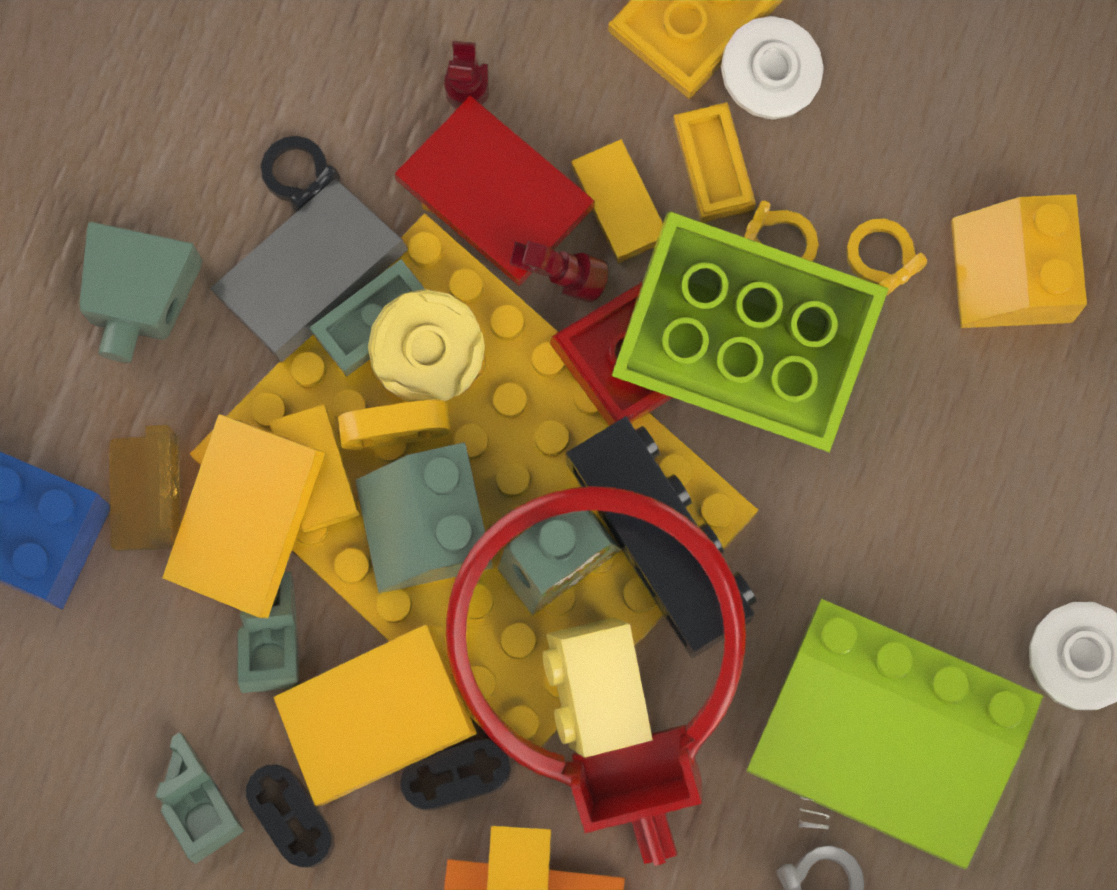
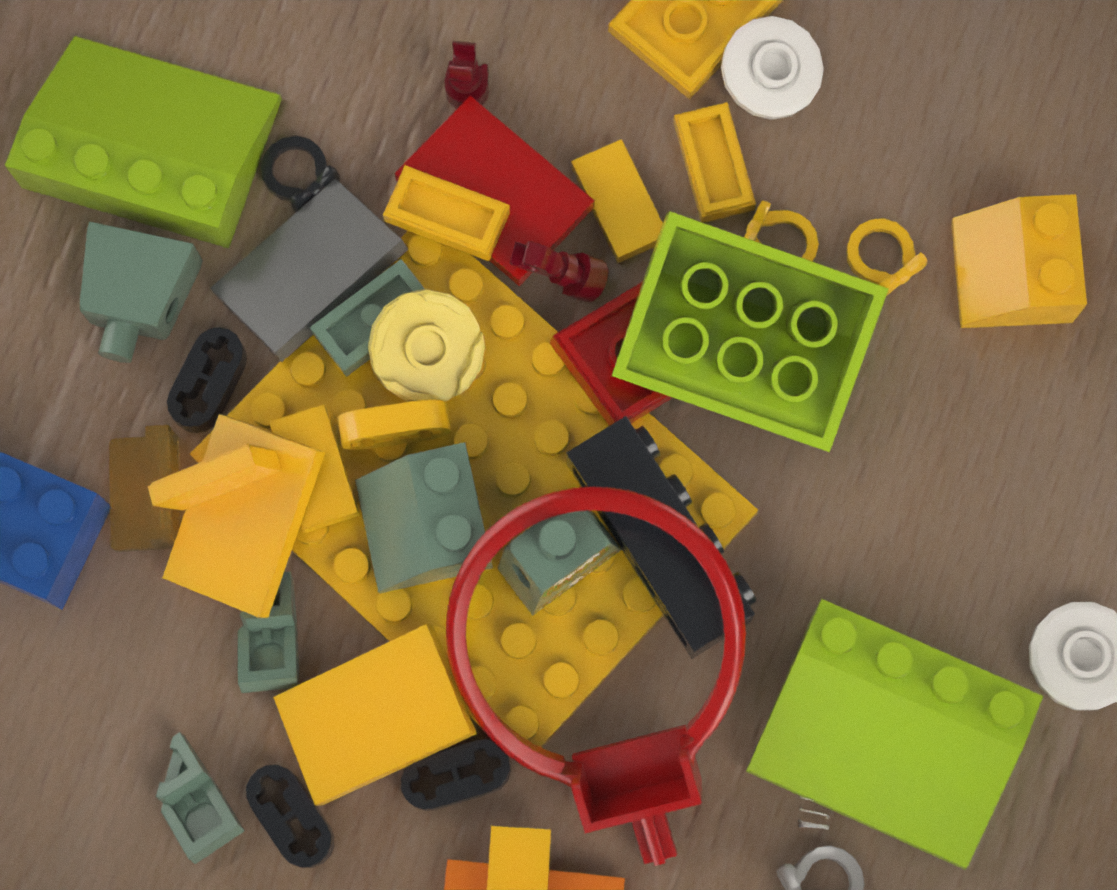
light yellow brick [543,617,653,757] -> none
none -> lime slope [5,36,282,248]
none -> yellow tile [147,444,281,510]
none -> black beam [167,327,247,433]
none -> yellow tile [383,165,510,261]

